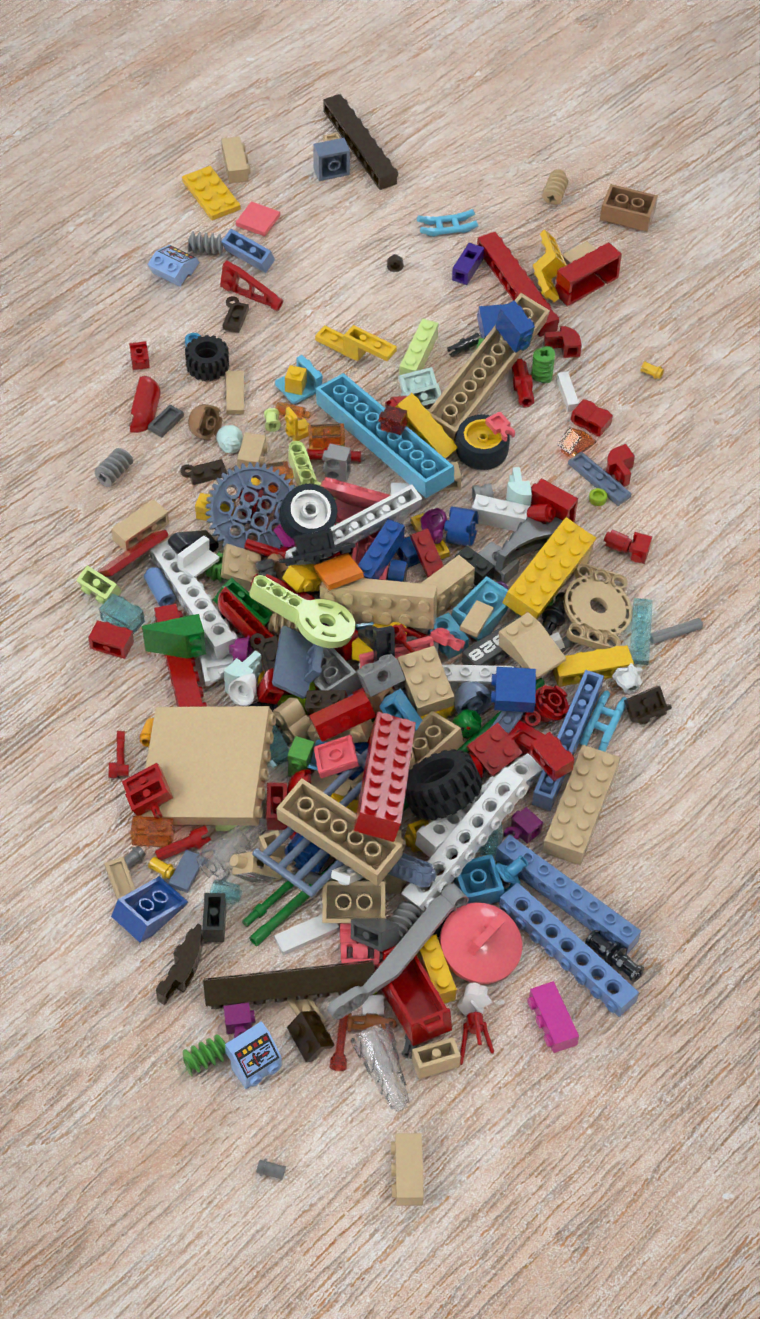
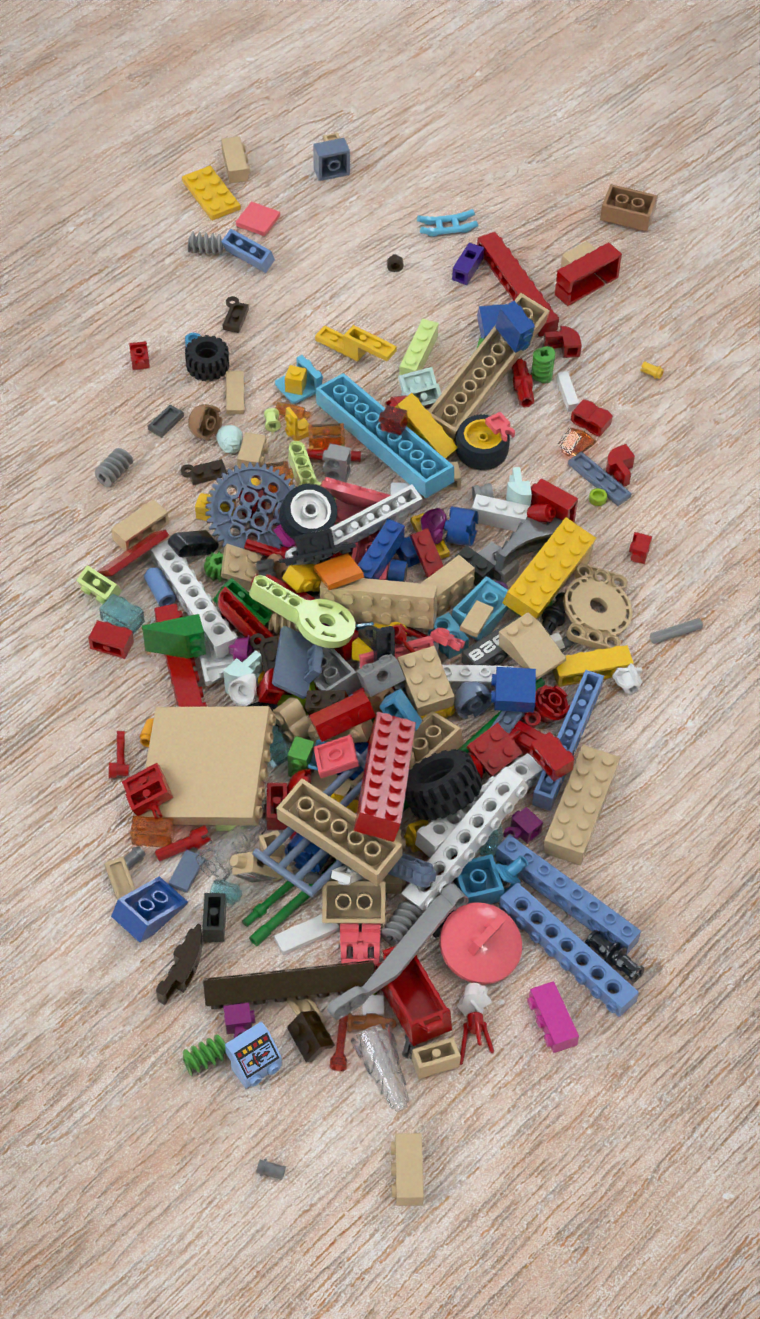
red brick [130,376,161,433] -> none
light blue piece [147,245,199,287] -> none
yellow pin [148,857,176,879] -> none
white panel [178,536,219,578] -> none
red plate [220,260,284,312] -> none
dark brown brick [323,94,398,190] -> none
dark grey slope [351,918,399,952] -> none
yellow brick [417,935,457,1004] -> none
black pin [447,333,480,357] -> none
green head [453,709,482,738] -> none
yellow bracket [533,229,566,303] -> none
tan piece [542,169,569,205] -> none
medium azure piece [579,690,627,752] -> none
red brick [603,529,632,553] -> none
dark brown bracket [624,686,672,725] -> none
clear light blue plate [630,598,653,665] -> none

